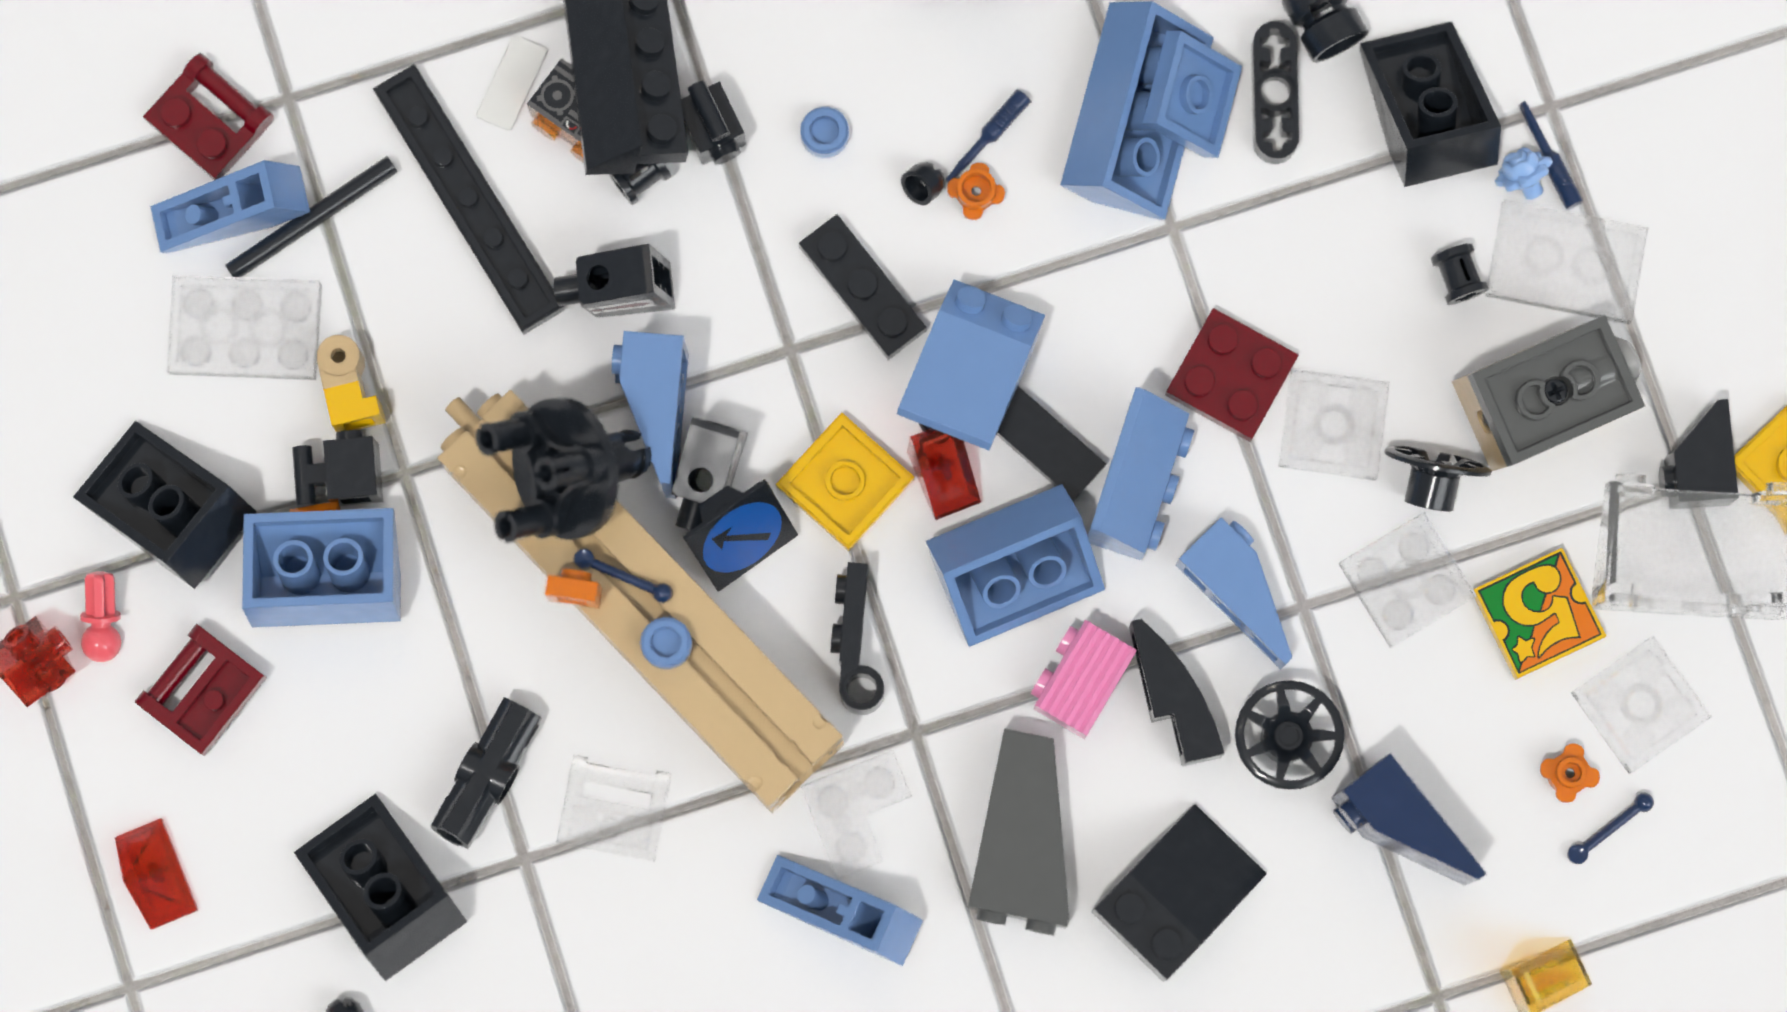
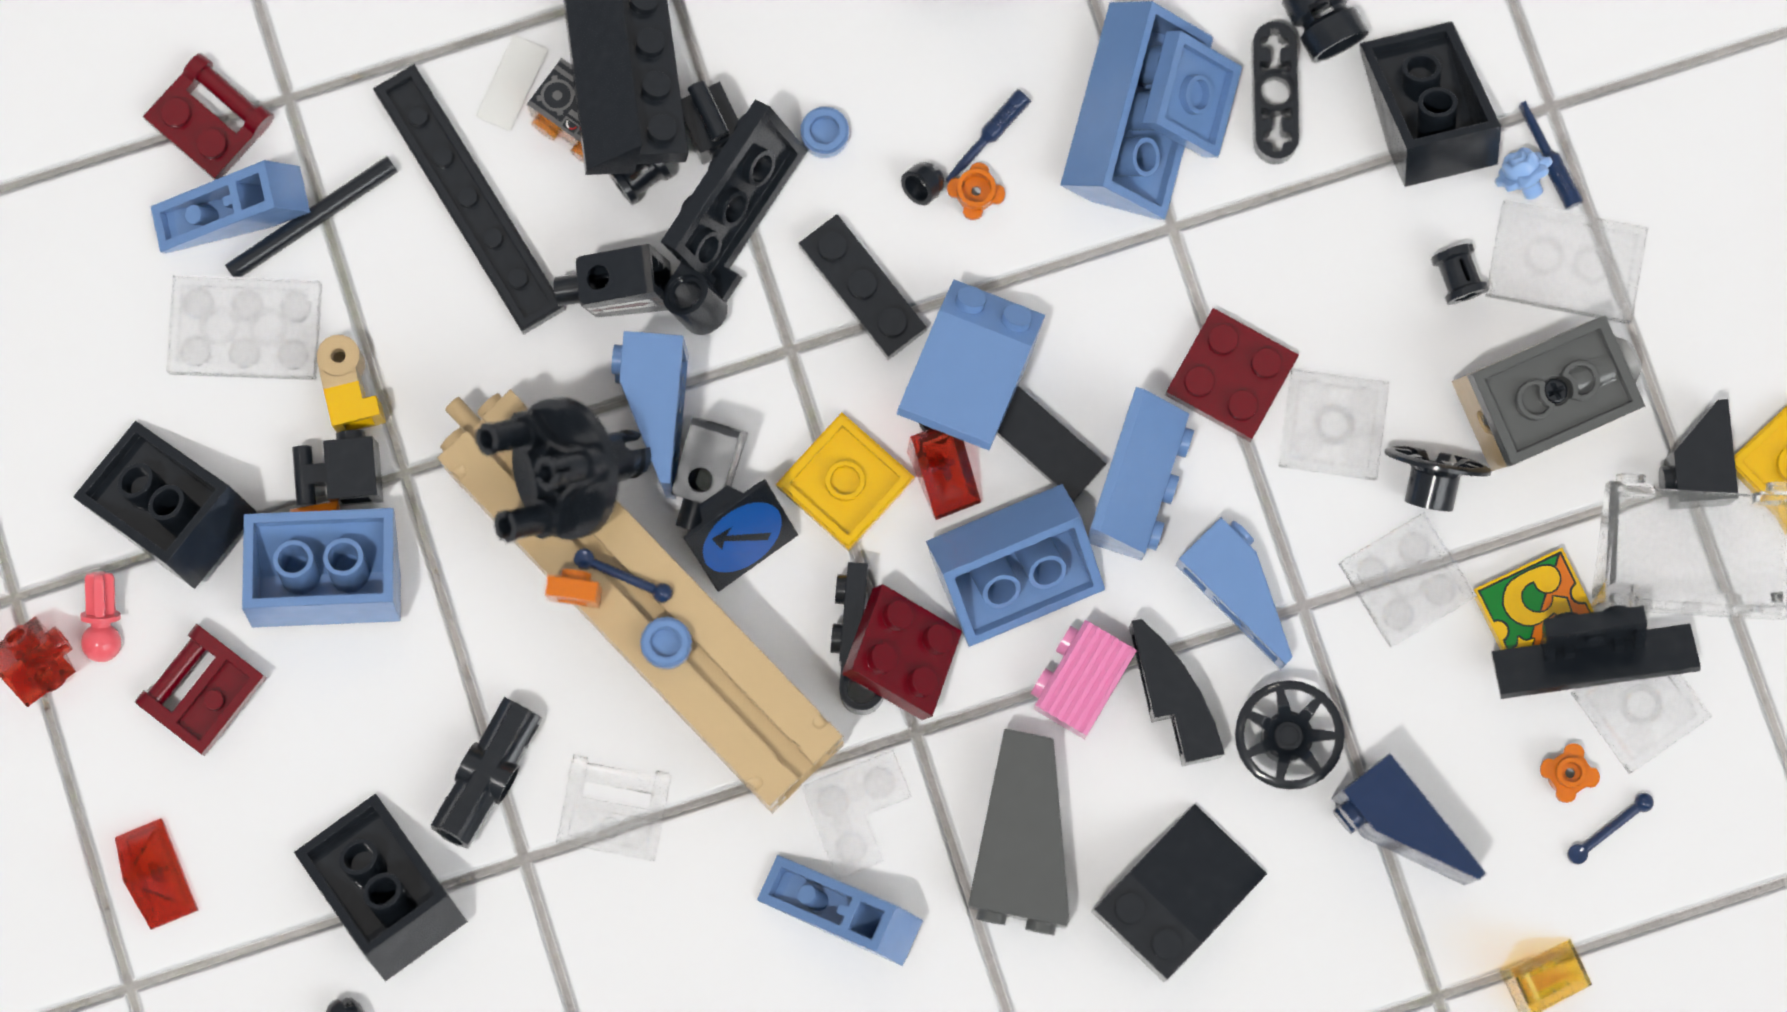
none -> black hinge [661,99,808,335]
none -> dark red plate [842,584,962,720]
none -> black bracket [1491,605,1701,699]

